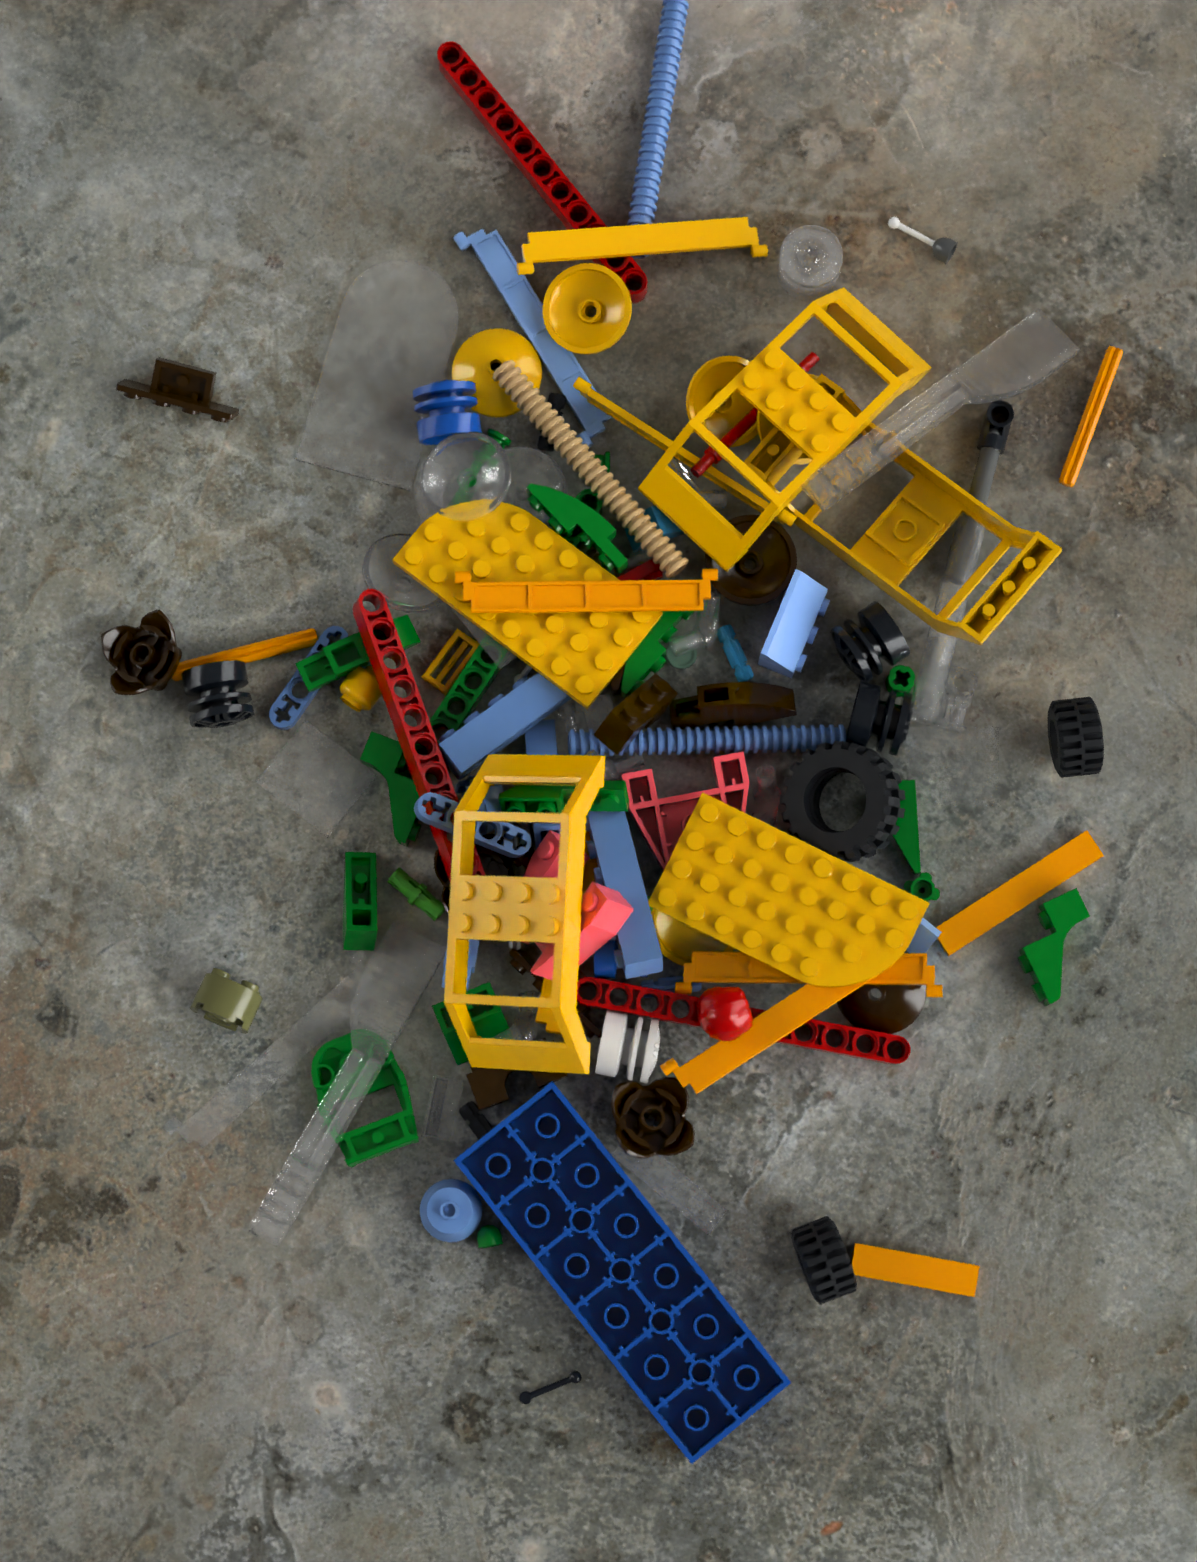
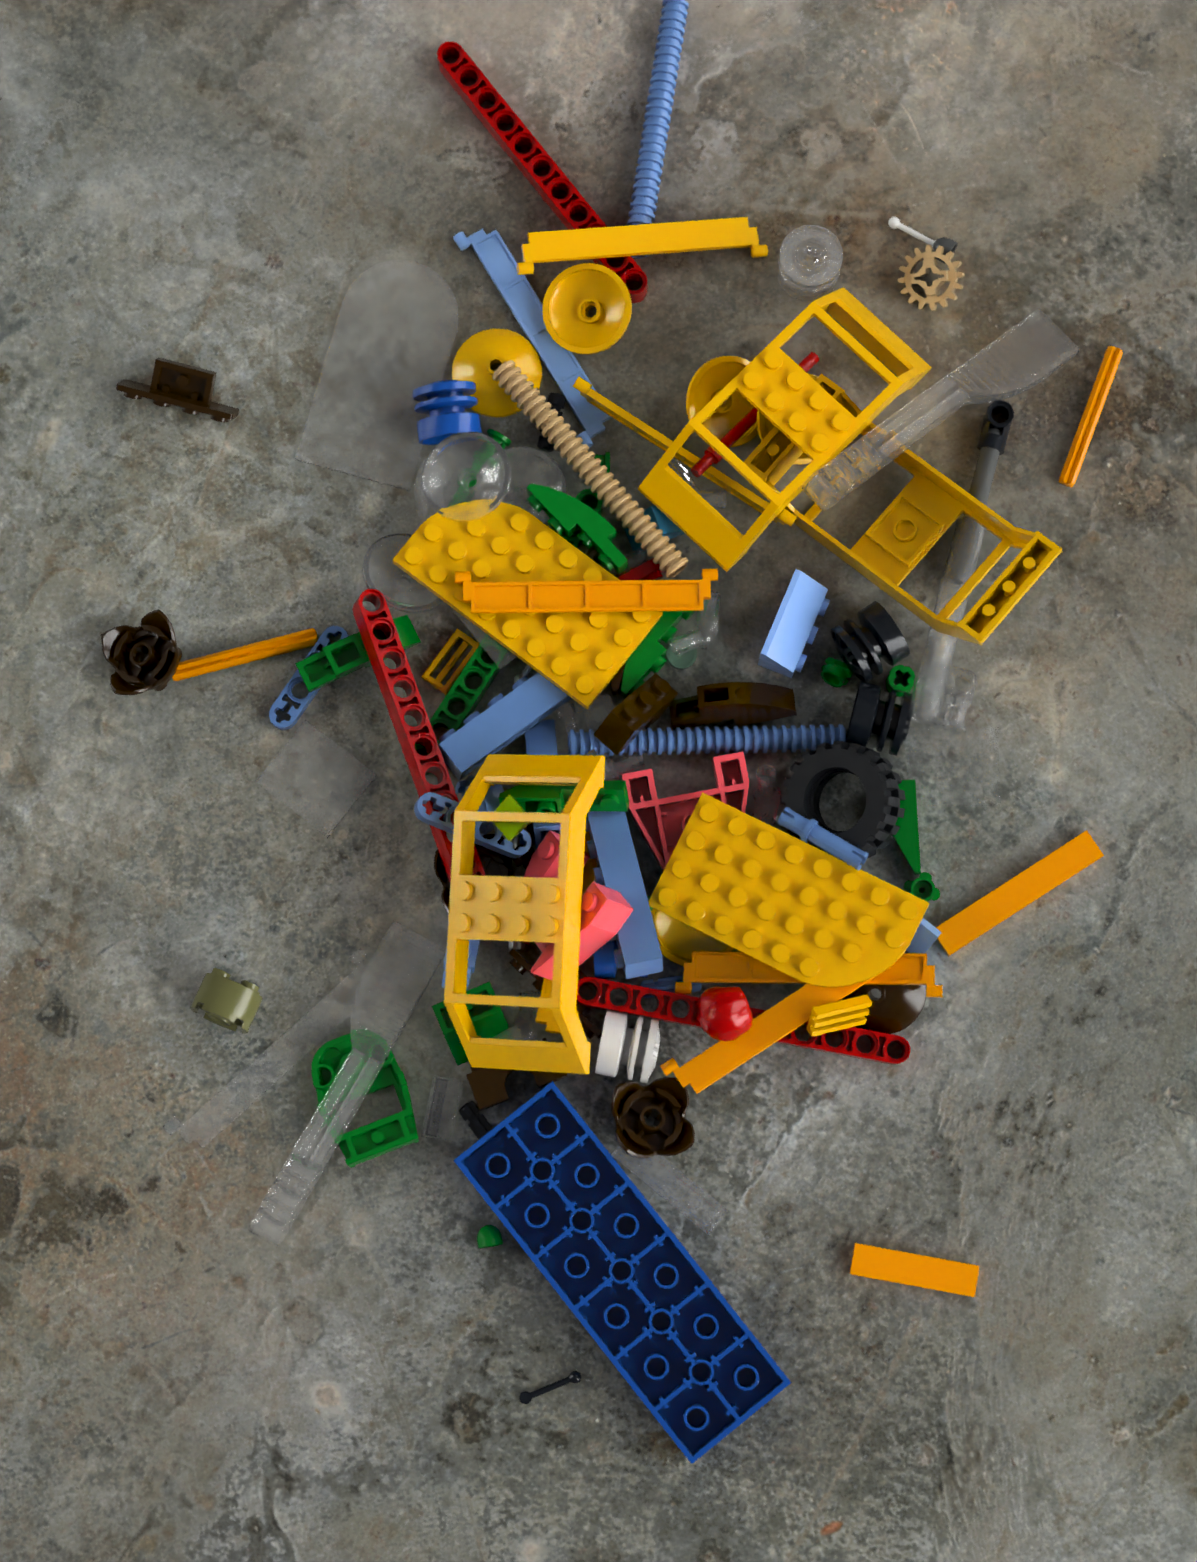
black wheel [181,660,255,728] -> none
yellow head [339,665,382,712] -> none
green slope [343,852,378,951] -> none
green arch [360,731,421,847] -> none
bright green pin [387,867,445,922] -> none
medium blue cone [420,1179,482,1242] -> none
dark brown dish [705,515,797,606] -> none
dark azure axle [716,624,754,682] -> none
black tyre [791,1216,857,1304] -> none
green arch [1018,888,1090,1006] -> none
black tyre [1047,697,1104,778] -> none
none -> lime slope [493,795,530,842]
none -> medium blue pin [777,807,868,871]
none -> yellow tile [806,995,872,1037]
none -> green plate [821,657,852,688]
none -> tan gear [898,244,965,311]

